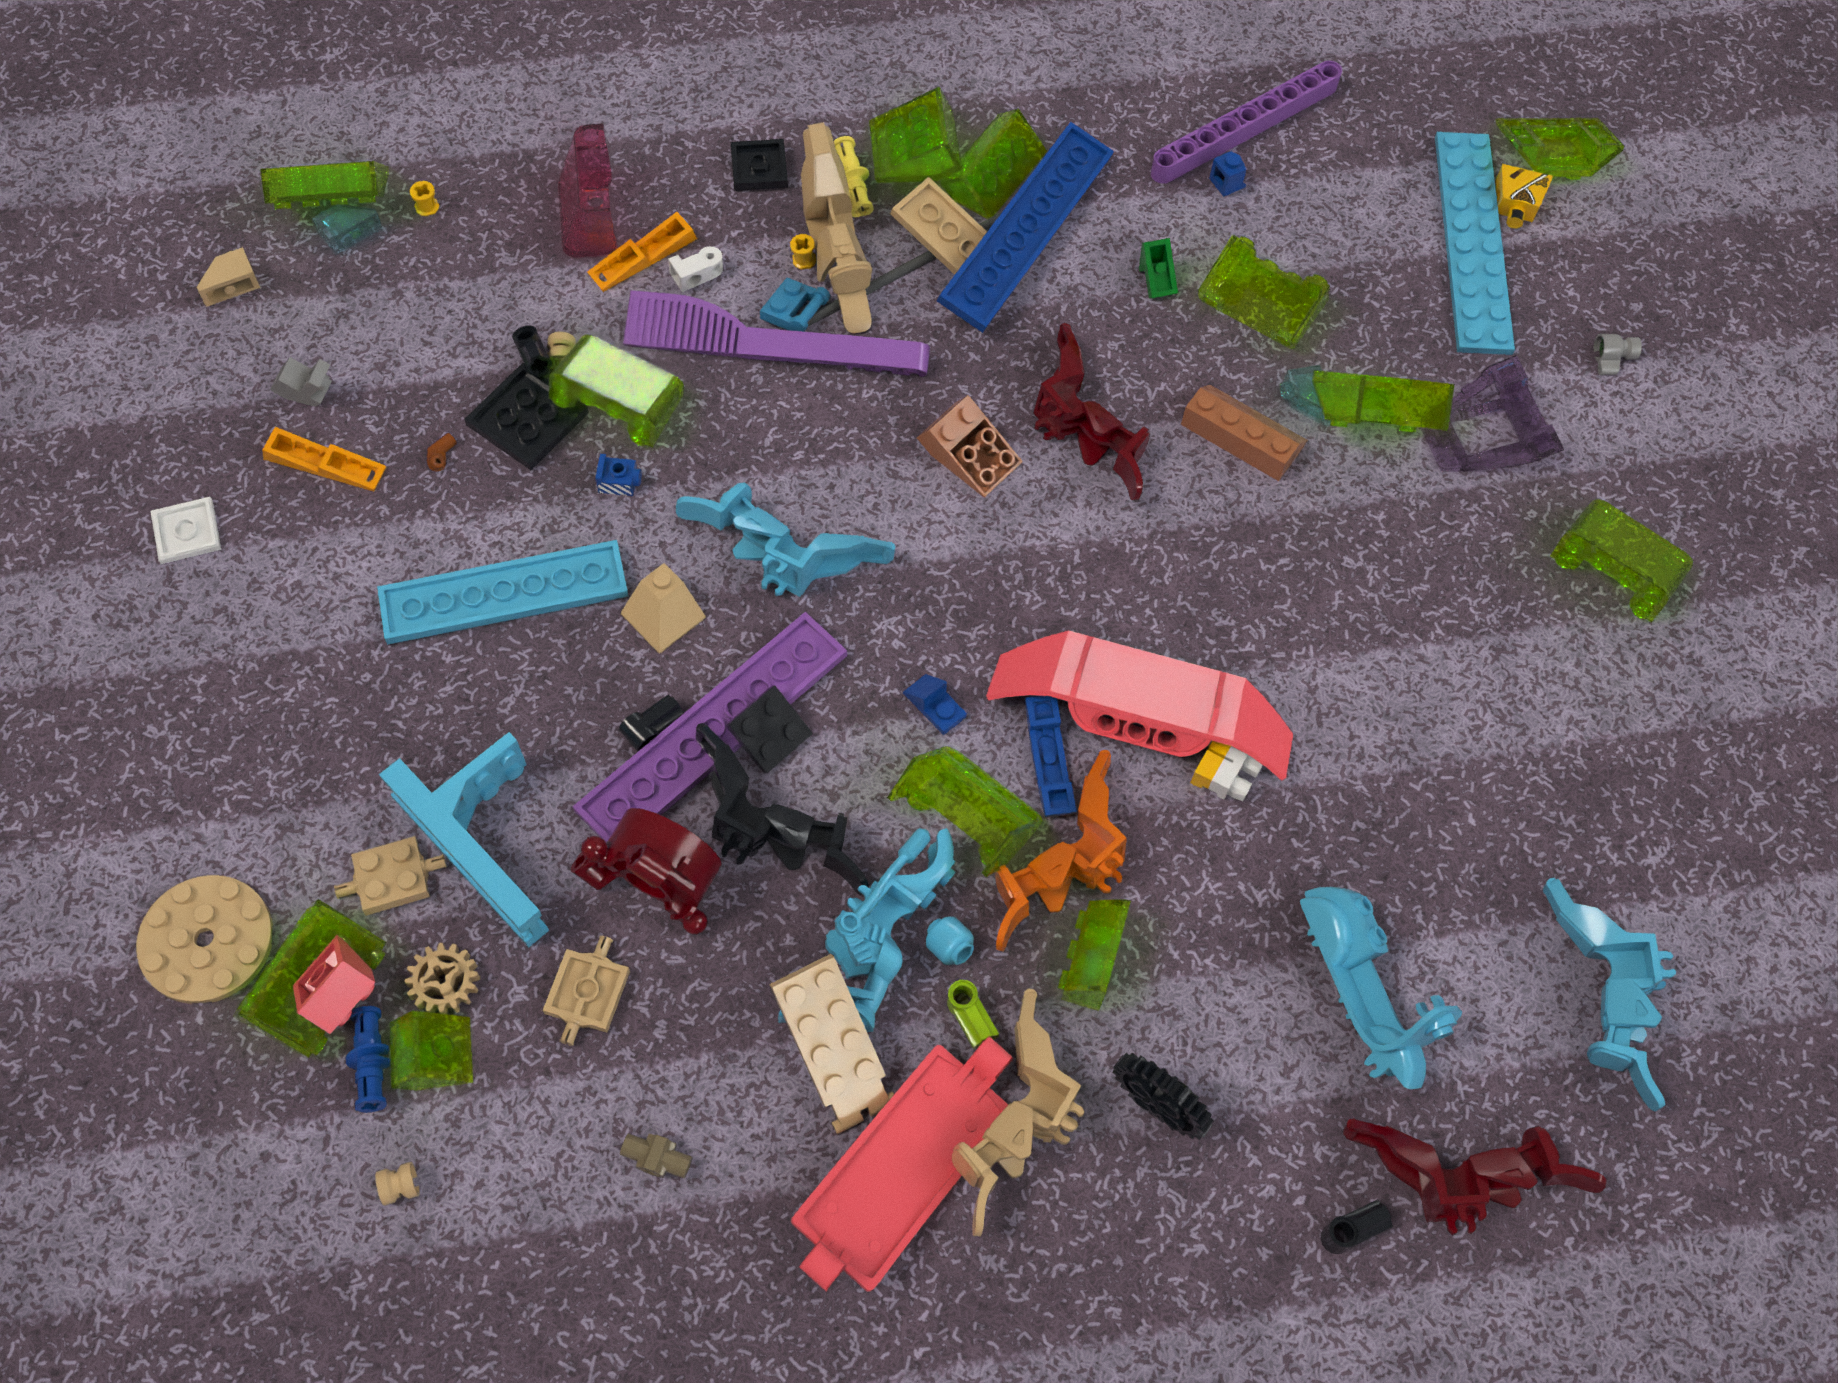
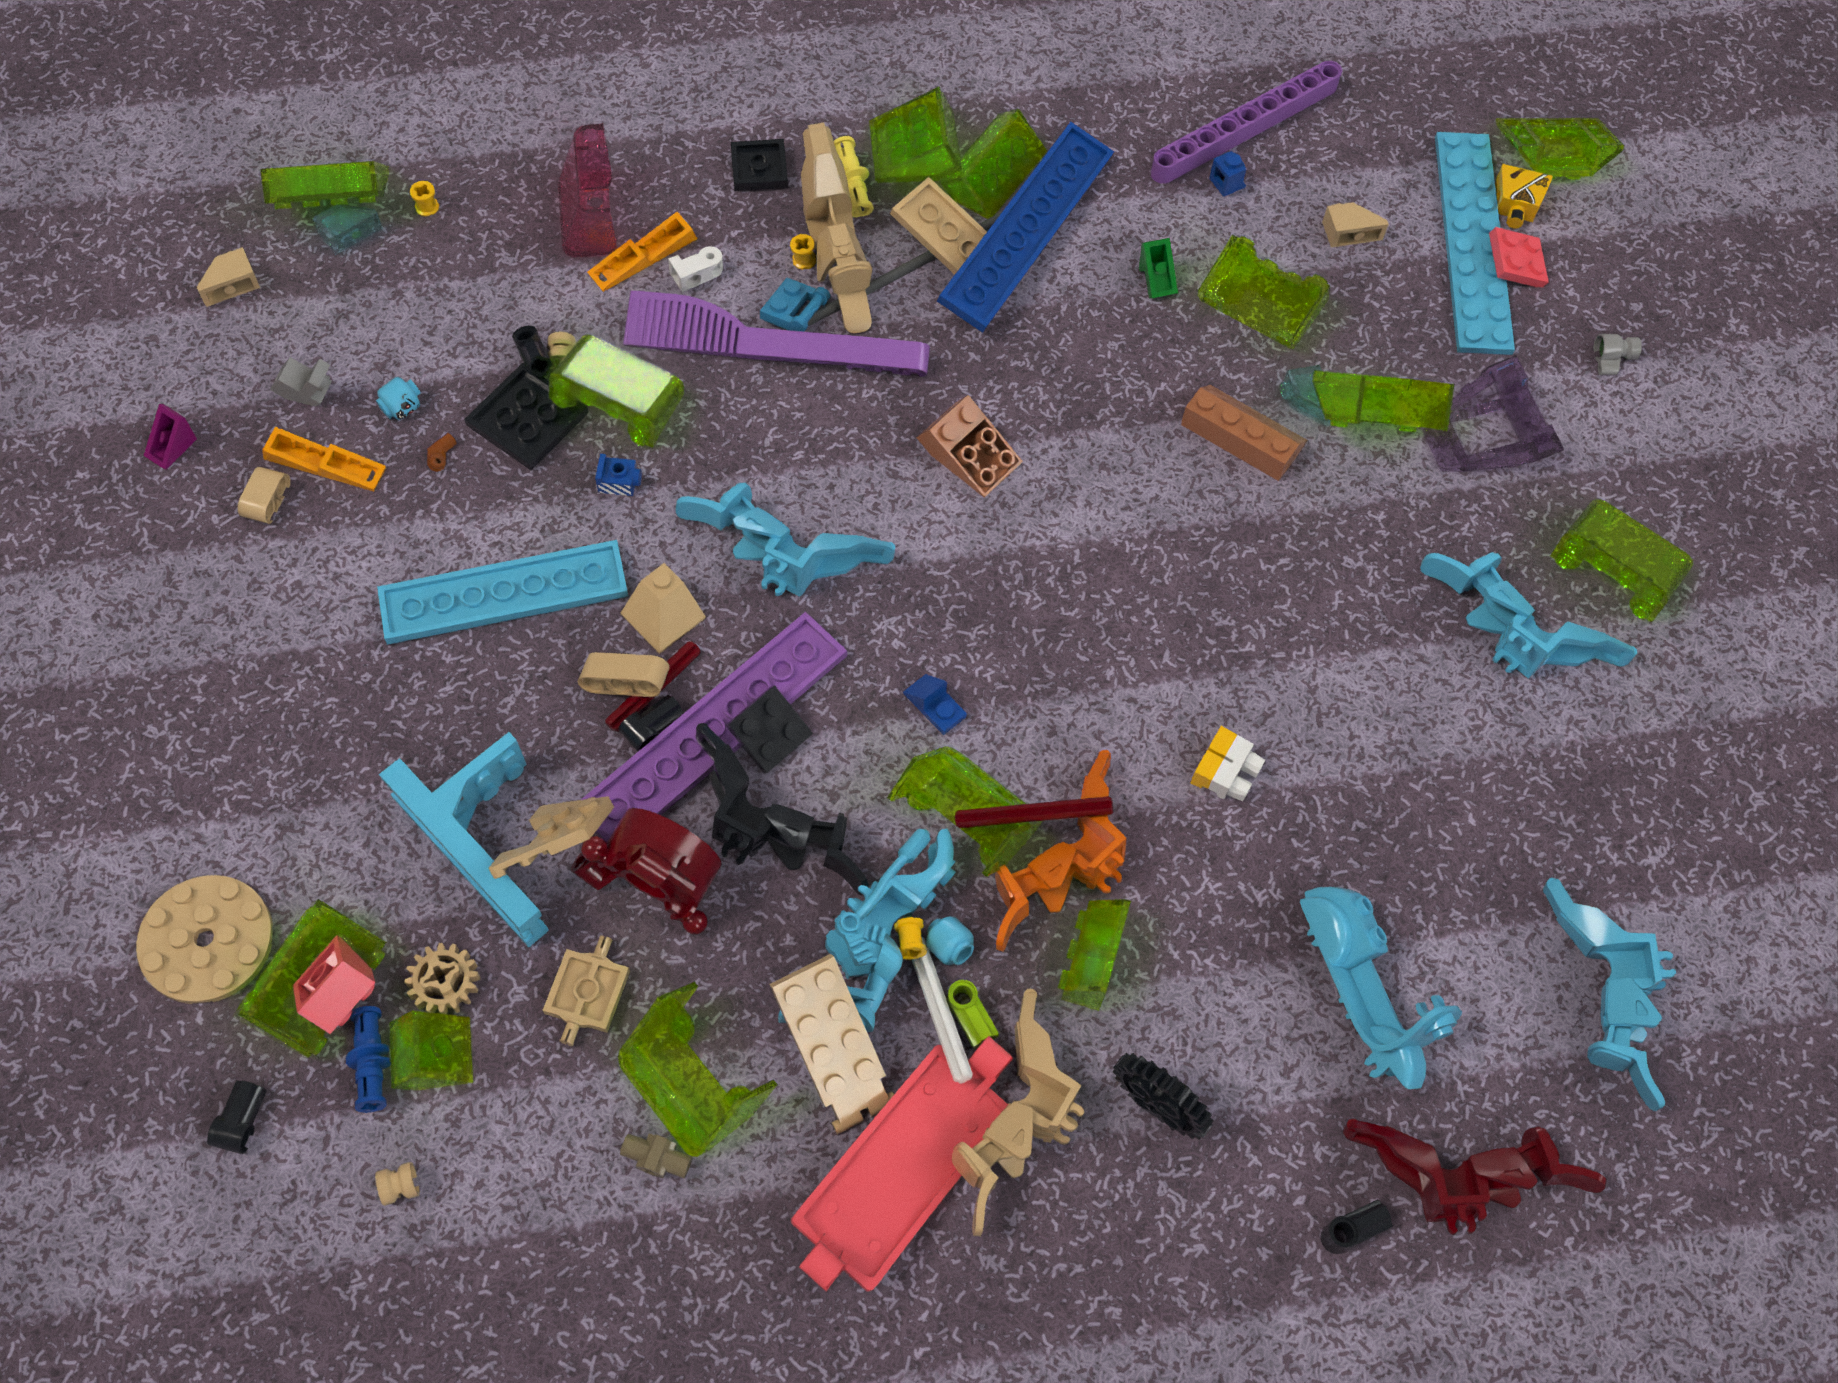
white tile [150,497,221,564] -> none
tan plate [334,836,447,916] -> none
coral piece [986,630,1293,781] -> none
blue slope [1025,696,1077,817] -> none
dark red piece [1033,323,1150,500] -> none
none -> magenta slope [144,404,197,470]
none -> black piece [207,1080,267,1154]
none -> tan beam [238,467,290,524]
none -> medium azure head [376,377,421,420]
none -> tan wing [489,796,614,879]
none -> tan beam [578,652,670,697]
none -> dark red axle [605,641,701,732]
none -> clear neon green windscreen [618,981,778,1157]
none -> yellow bush [894,917,927,960]
none -> white axle [912,937,973,1084]
none -> dark red axle [955,796,1114,828]
none -> tan slope [1322,202,1389,247]
none -> medium azure piece [1420,552,1637,679]
none -> coral plate [1489,227,1549,287]

